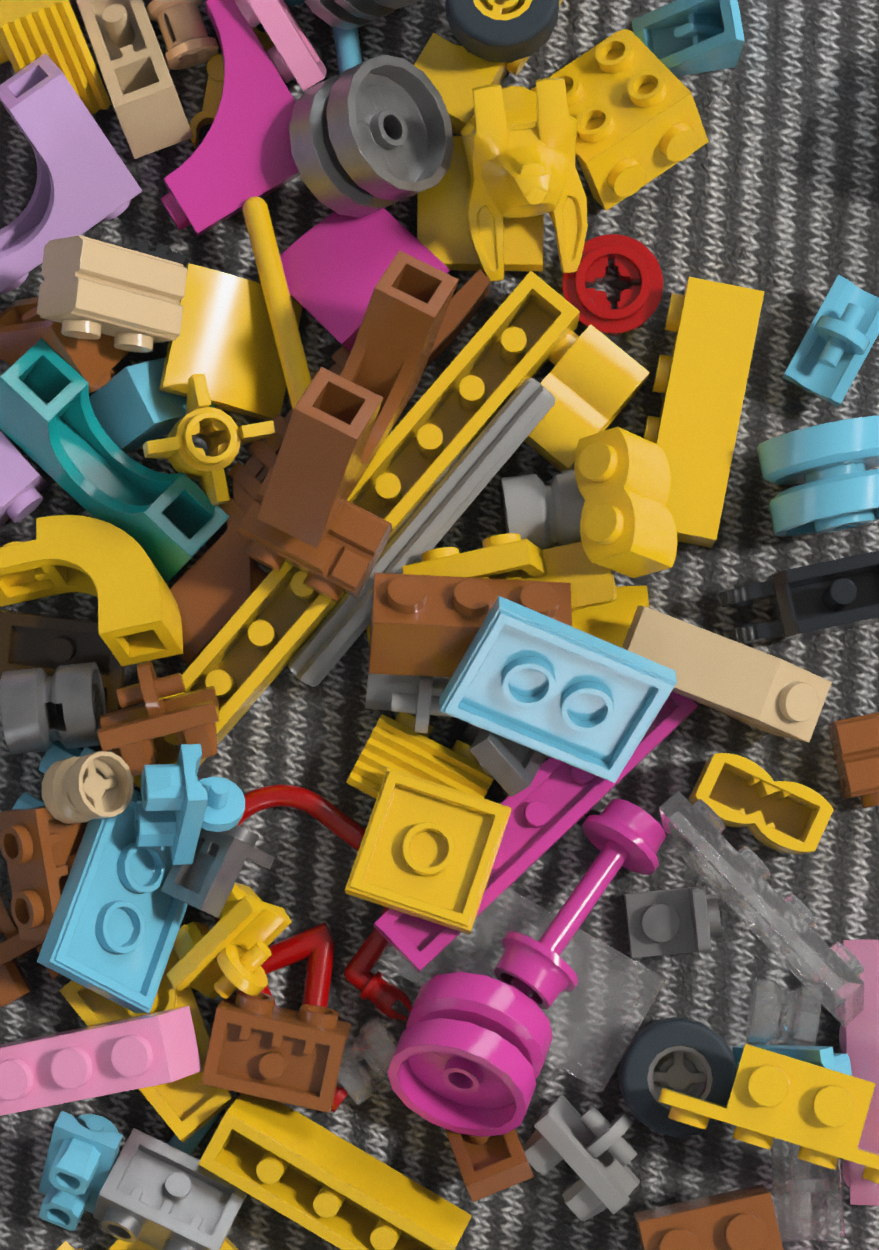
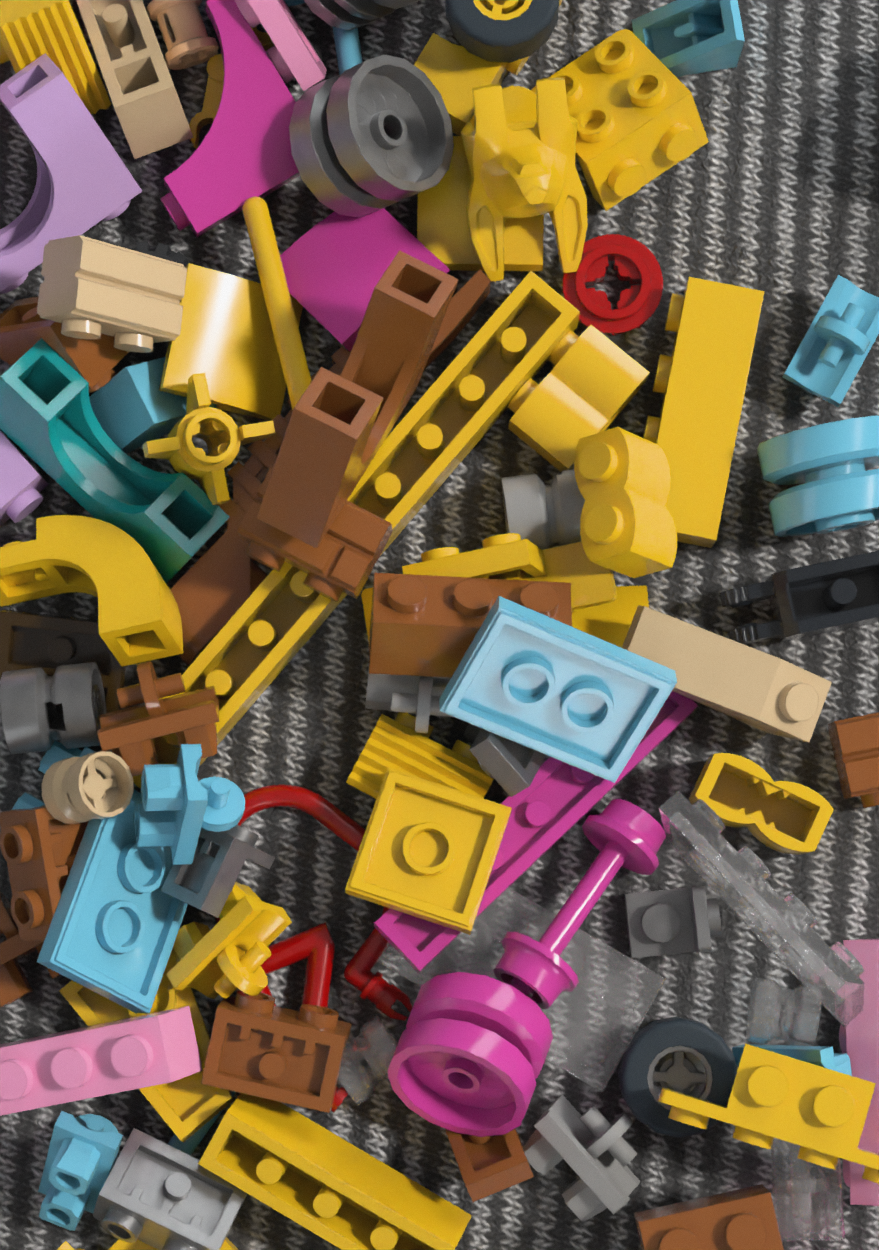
light grey axle [288,378,556,687] -> none

